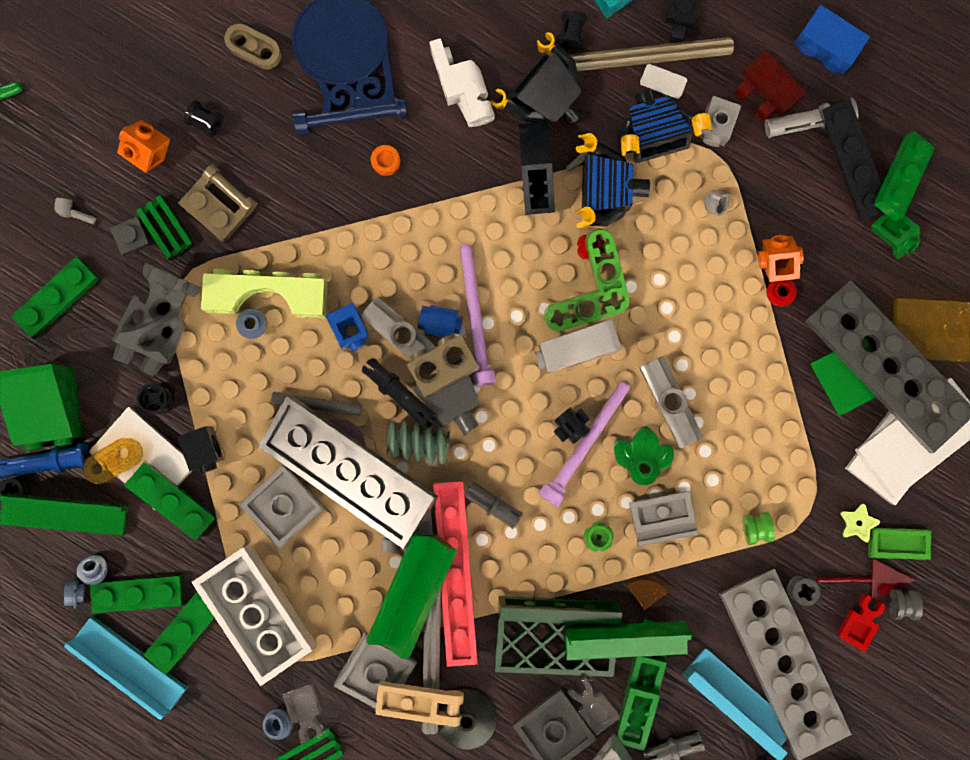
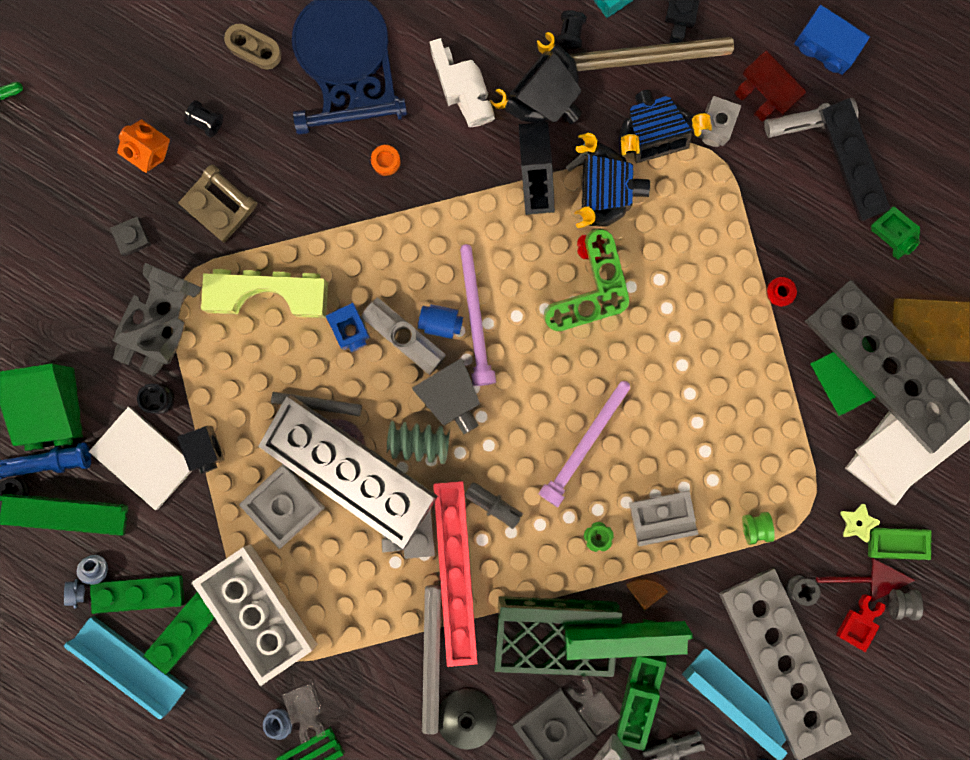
green plate [11,256,99,339] -> none
light grey hand [54,198,96,225] -> none
clear yellow plate [83,438,143,484] -> none
green plate [124,461,216,541] -> none
green tile [135,195,194,261] -> none
sand blue plate [236,309,267,339] -> none
light grey plate [334,632,417,708] -> none
black pin [362,358,438,429] -> none
green panel [366,533,457,659] -> none
tan plate [375,681,464,727] -> none
dark tan brick [406,333,479,398] -> none
light grey slope [535,319,621,374] -> none
black gear [553,407,590,444] -> none
green plate [614,426,674,485] -> none
light grey piece [639,356,703,448] -> none
white sticker [640,64,687,99] -> none
light grey hinge [704,190,730,216] -> none
orange brick [758,235,804,282] -> none
green plate [873,131,935,221] -> none

